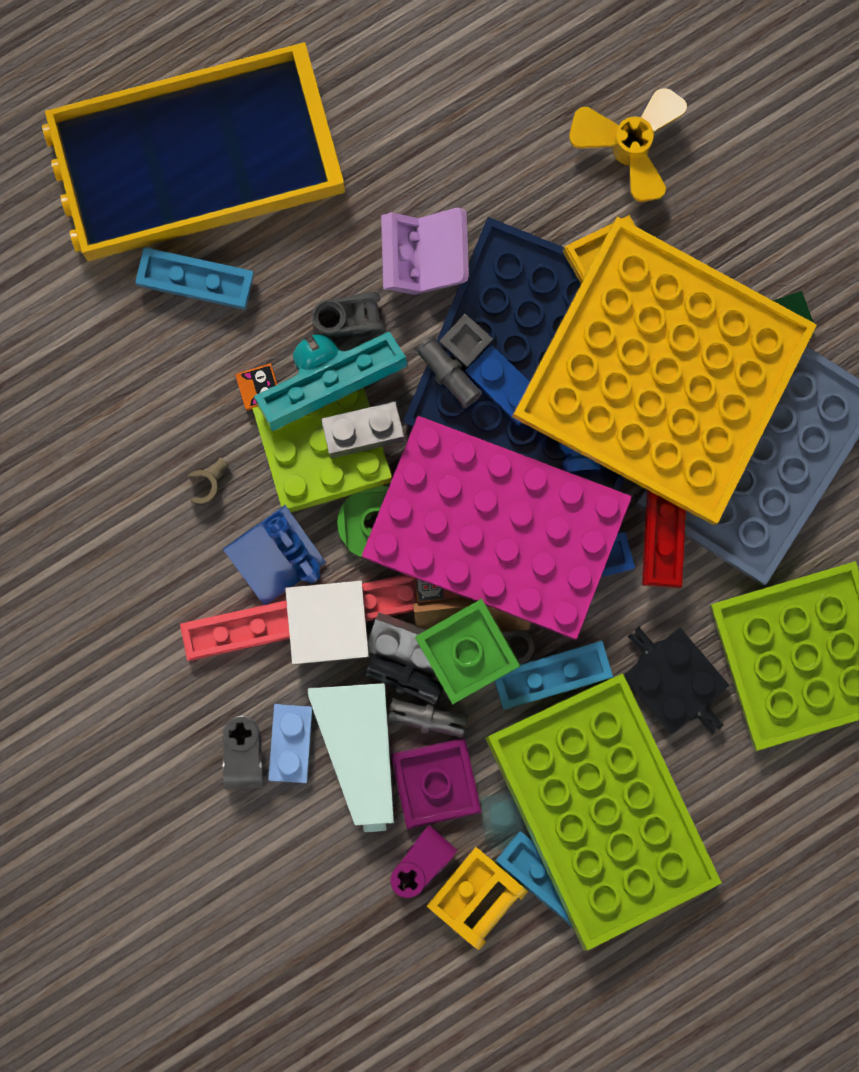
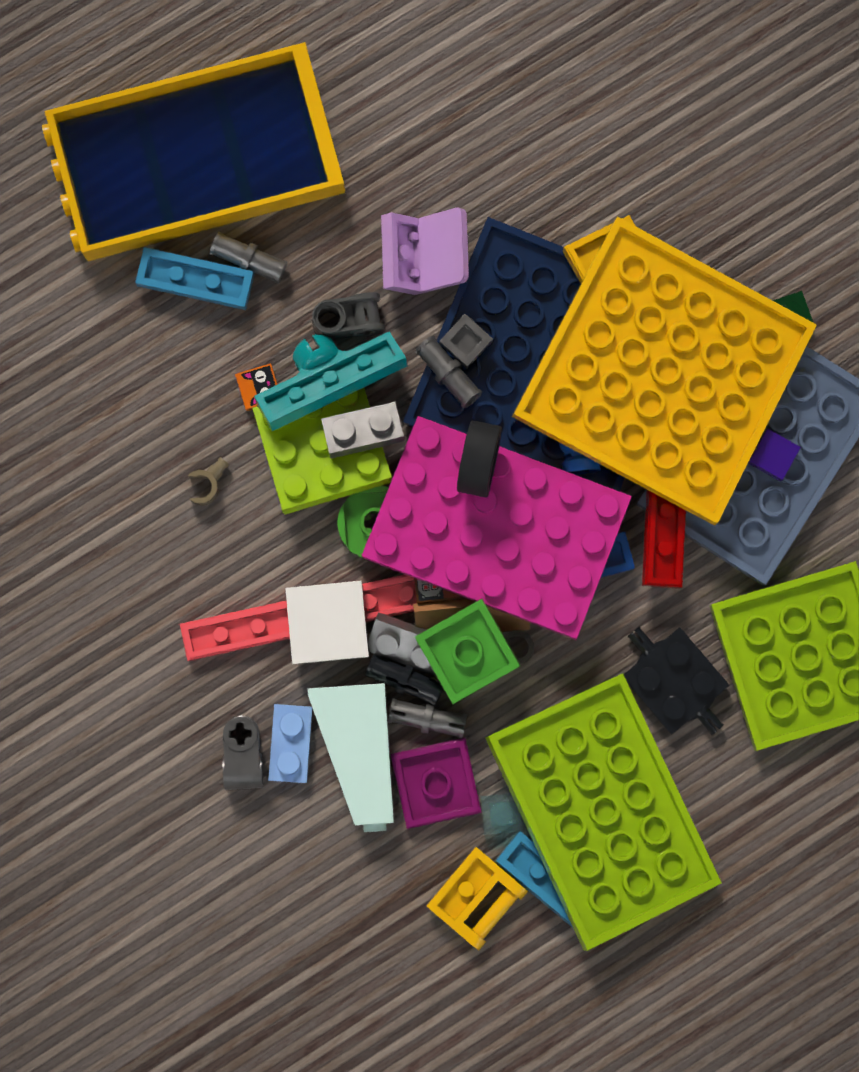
blue hinge [223,505,326,605] -> none
magenta piece [390,825,458,898] -> none
blue plate [465,345,530,426] -> none
dark azure plate [494,641,613,710] -> none
yellow piece [569,89,687,202] -> none
none -> flat silver pin [209,232,287,284]
none -> black tyre [457,420,502,497]
none -> dark purple tile [748,429,801,482]

